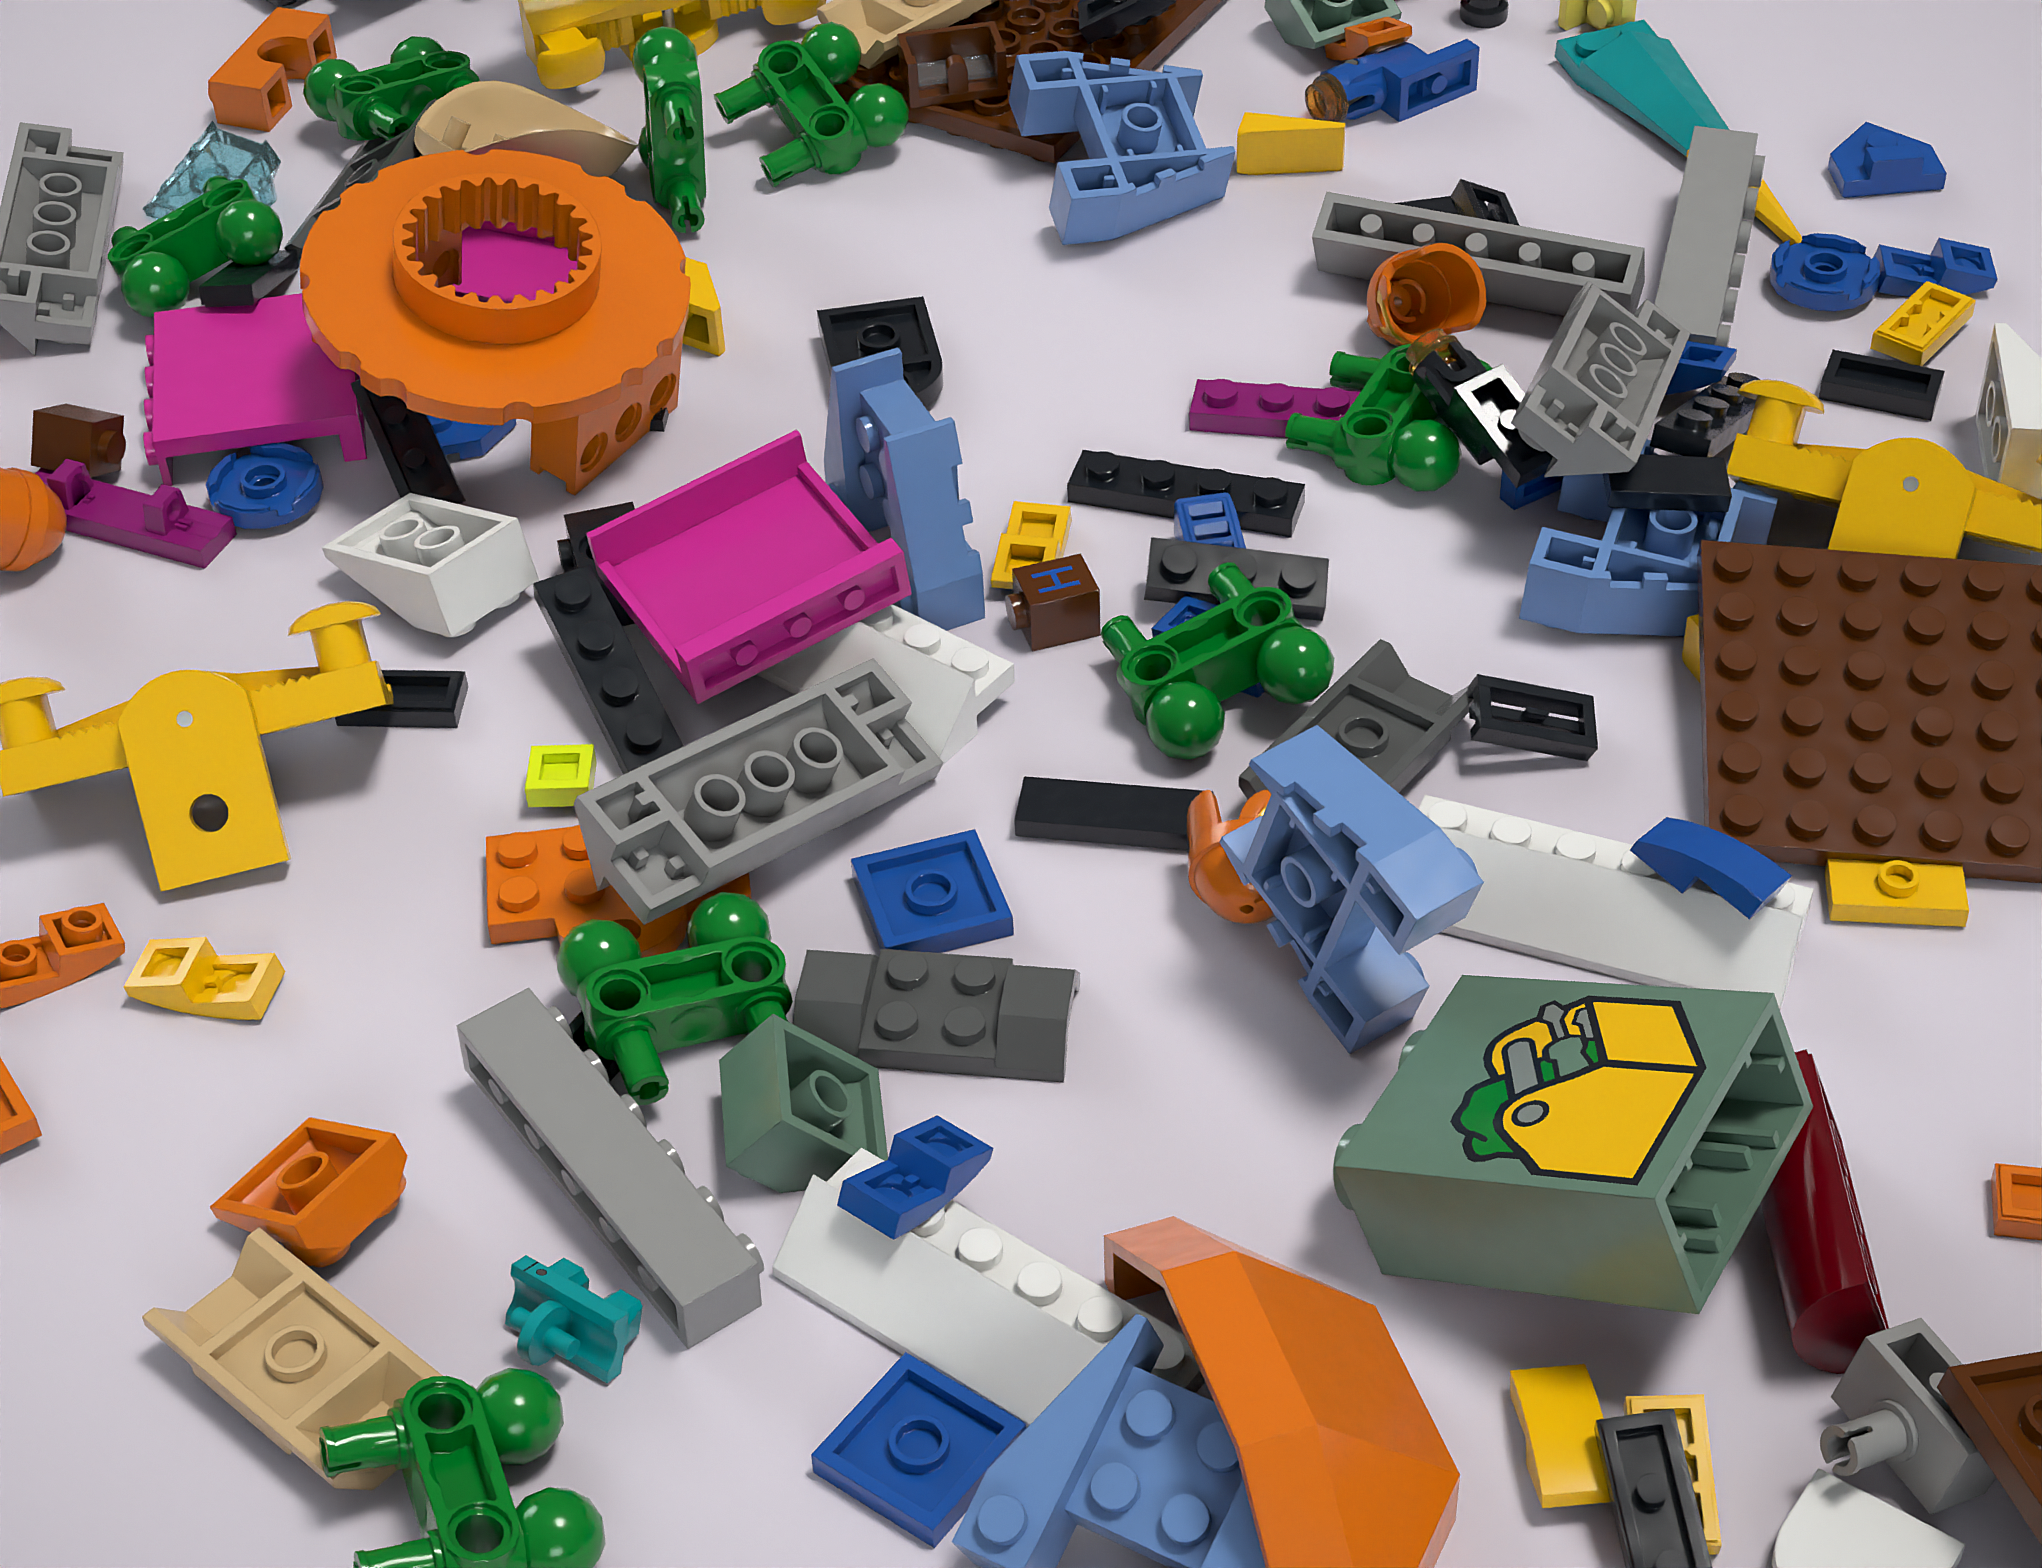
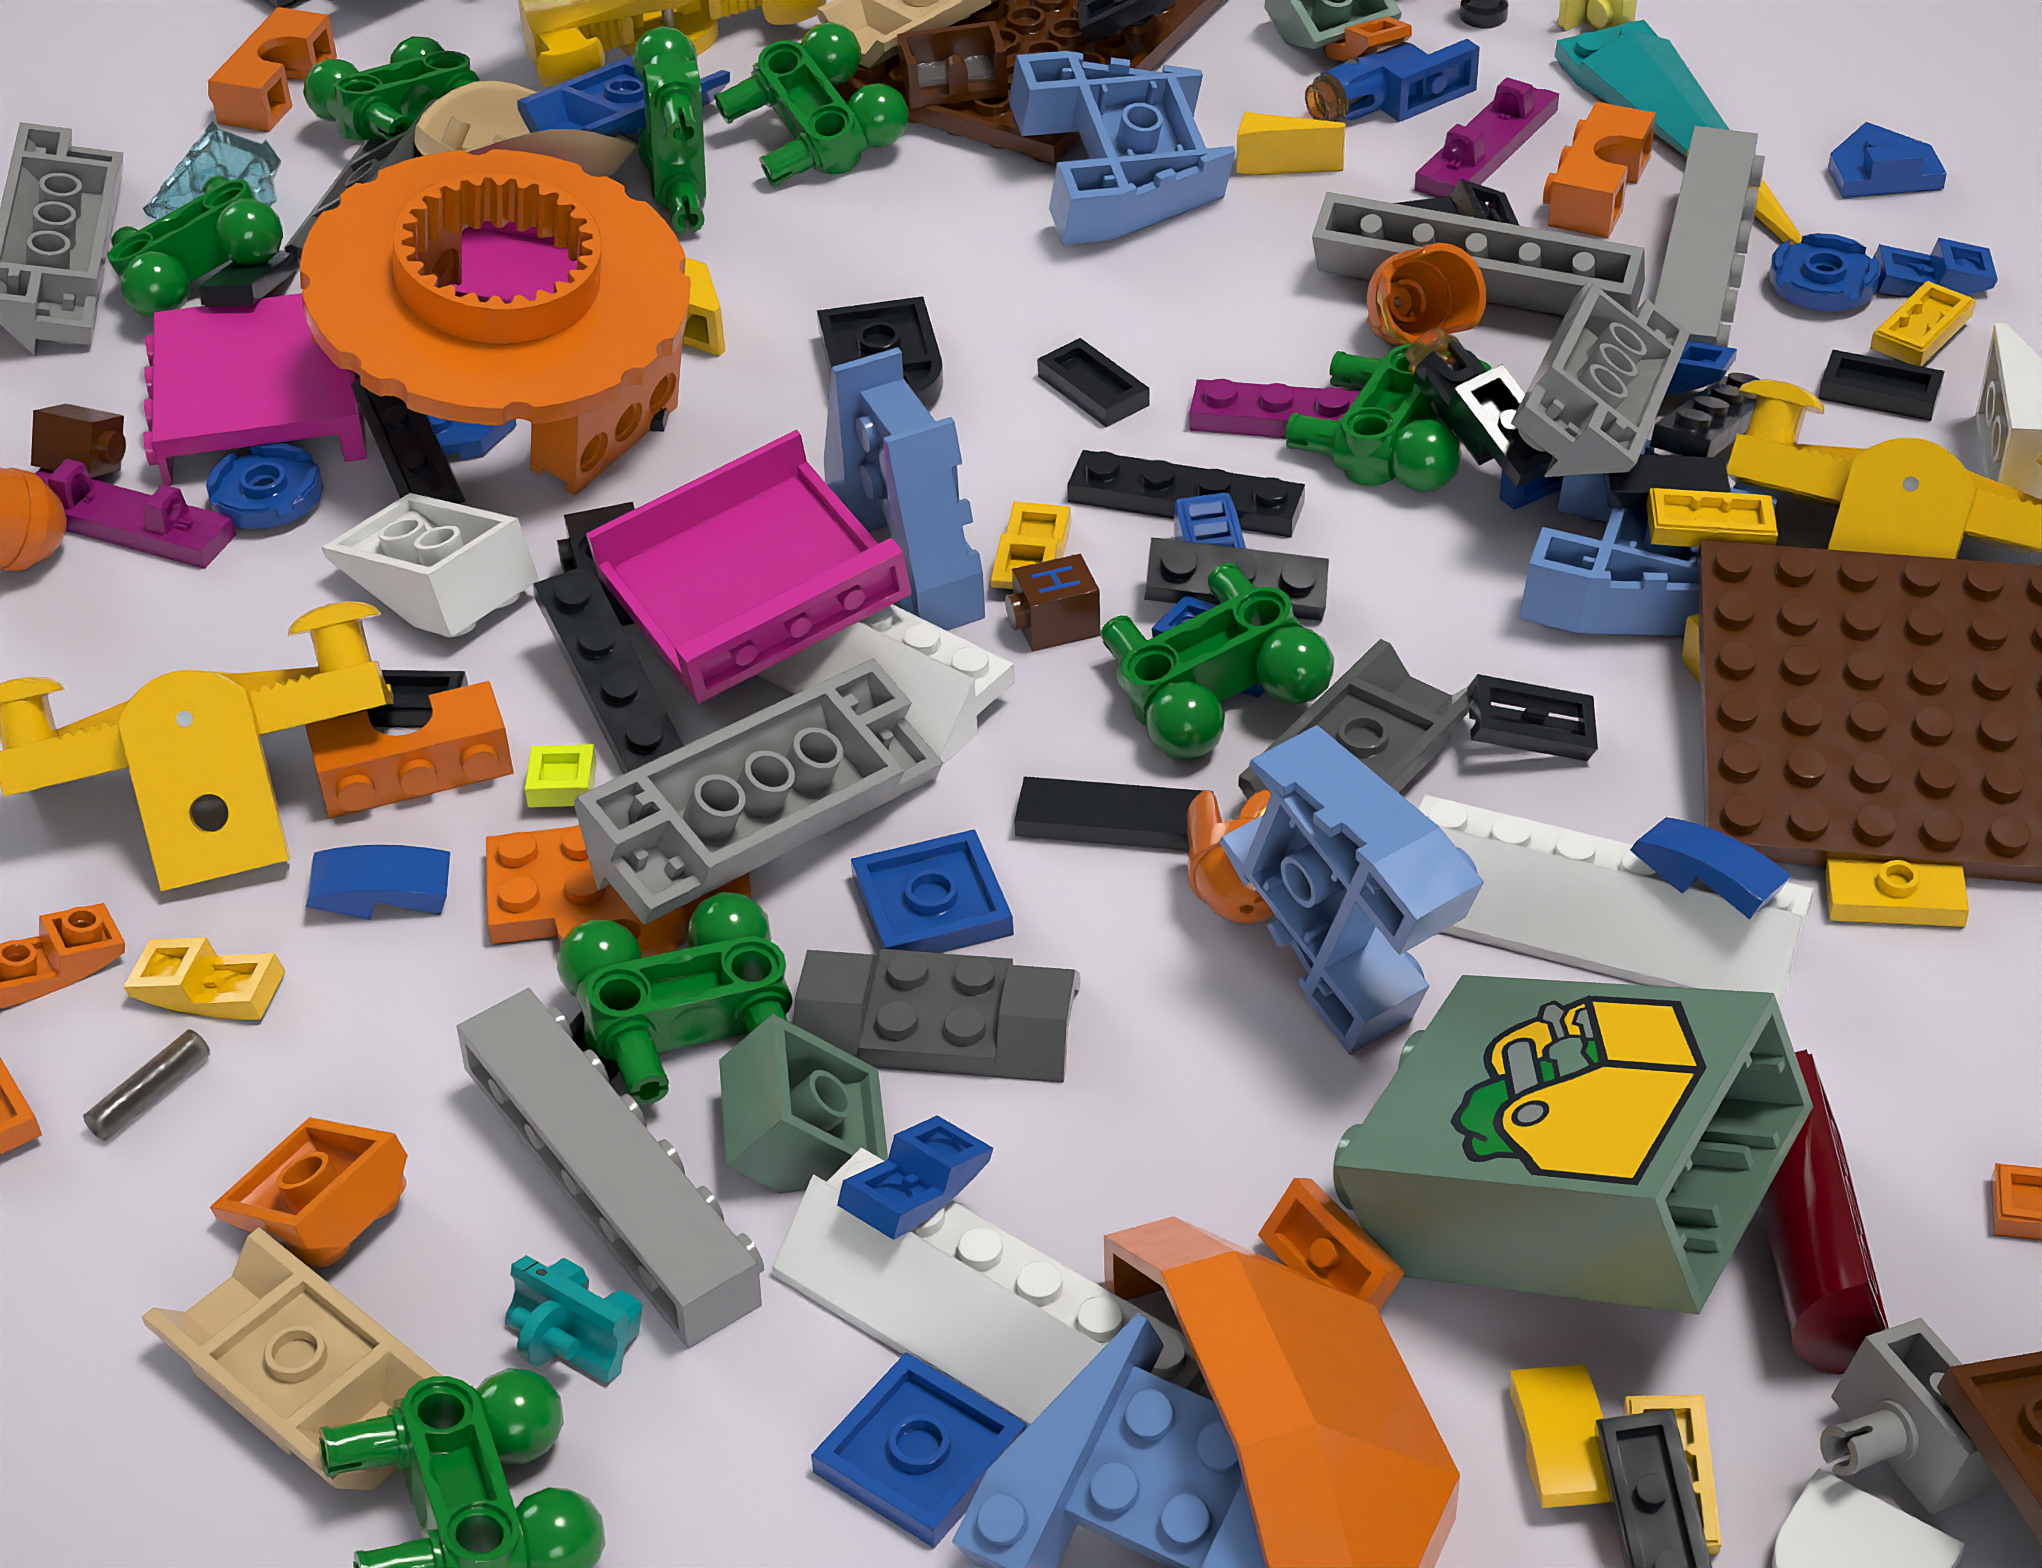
none -> clear smoke piece [83,1029,210,1141]
none -> orange arch [305,681,514,819]
none -> blue slope [305,845,450,920]
none -> blue piece [517,55,730,137]
none -> black tile [1037,338,1150,427]
none -> orange plate [1258,1178,1405,1312]
none -> magenta hinge [1414,77,1559,198]
none -> orange arch [1543,102,1656,238]
none -> yellow plate [1646,488,1778,547]

